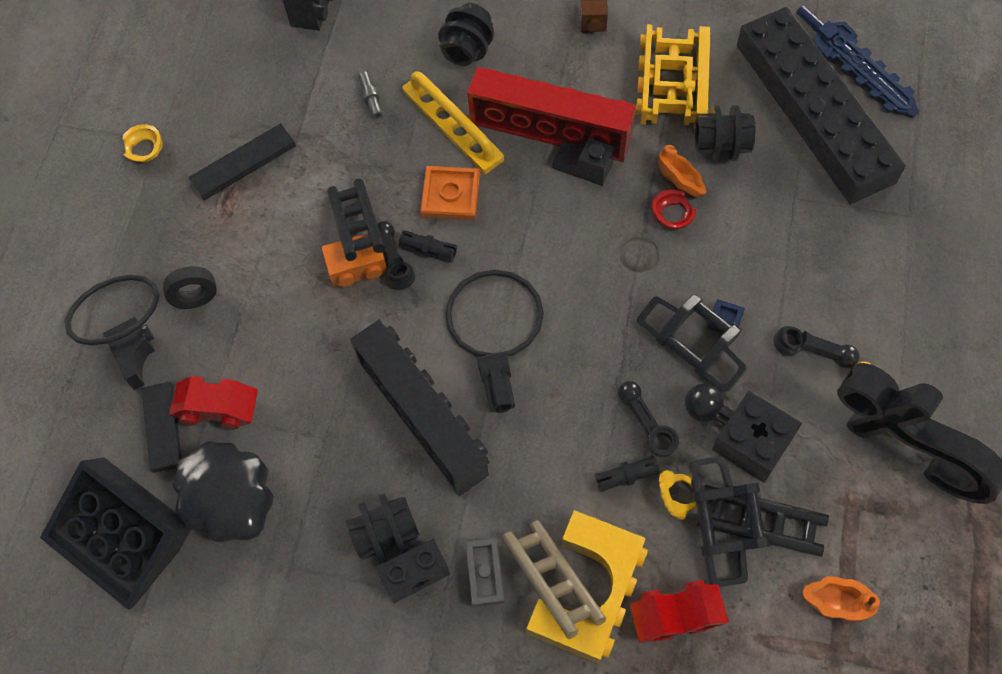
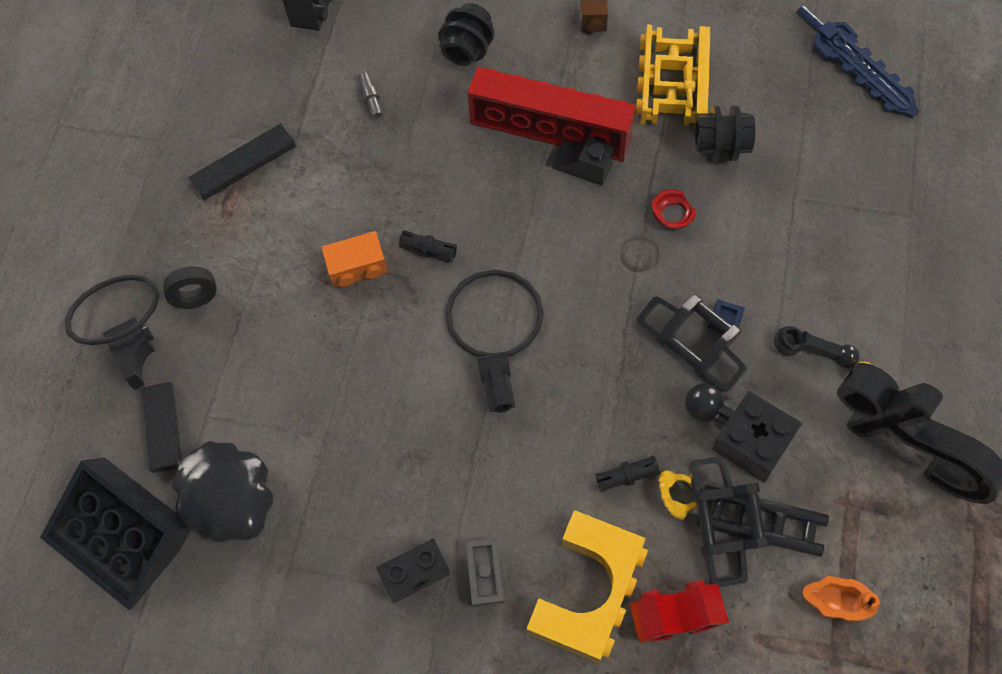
yellow piece [122,124,162,163] -> none
red brick [169,376,258,430] -> none
black bar [327,179,385,261] -> none
black piece [346,493,419,563] -> none
black brick [350,319,490,496] -> none
black piece [377,221,415,290] -> none
yellow piece [402,71,504,174] -> none
orange tile [420,166,481,220] -> none
dark tan bar [502,520,606,639] -> none
black piece [618,381,679,457] -> none
orange arm [658,145,707,198] -> none
black brick [737,7,906,205] -> none

